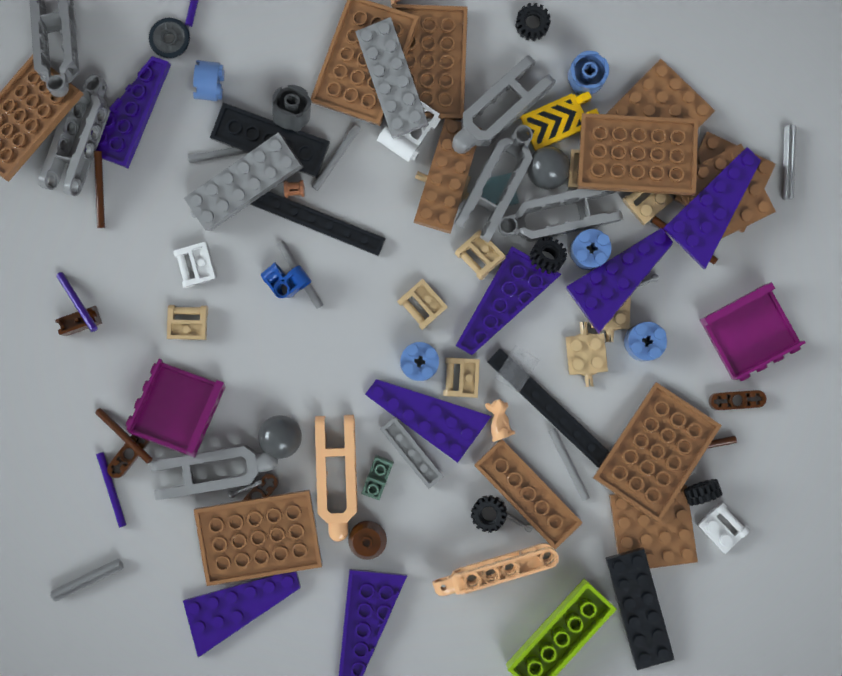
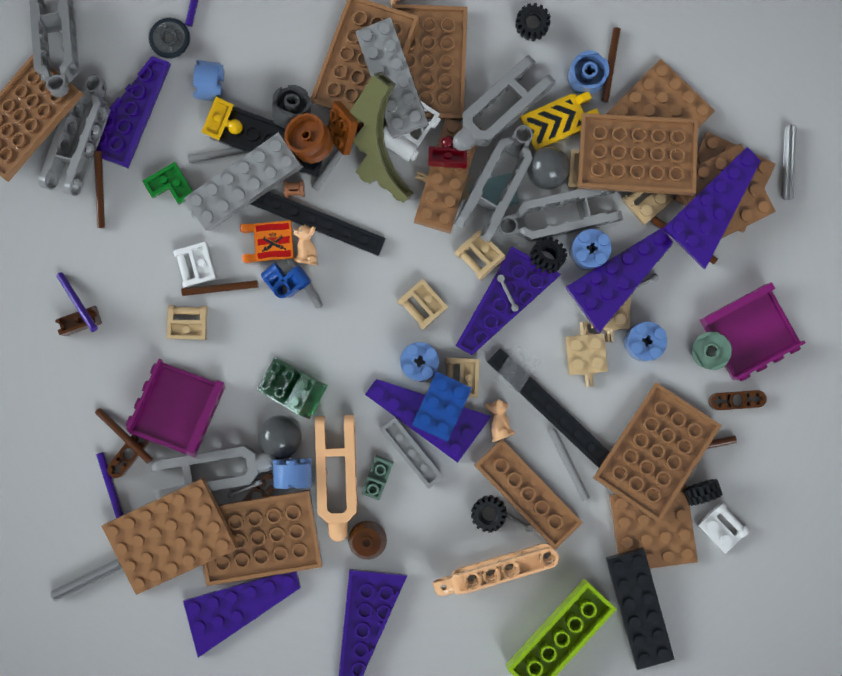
none -> medium nougat plate [101,477,239,595]
none -> green plate [142,162,193,205]
none -> reddish brown bar [181,280,259,296]
none -> yellow plate [201,97,243,141]
none -> flag [240,220,294,263]
none -> clear green slope [257,357,328,419]
none -> medium blue brick [273,458,312,489]
none -> dark orange wheel [284,113,334,164]
none -> light nougat animal [293,224,318,265]
none -> dark orange plate [327,101,364,155]
none -> olive arch [350,72,414,203]
none -> blue brick [412,372,472,442]
none -> dark red plate [428,135,467,169]
none -> light grey hinge [497,275,519,312]
none -> reddish brown bar [601,27,621,103]
none -> sand green plate [692,331,732,370]

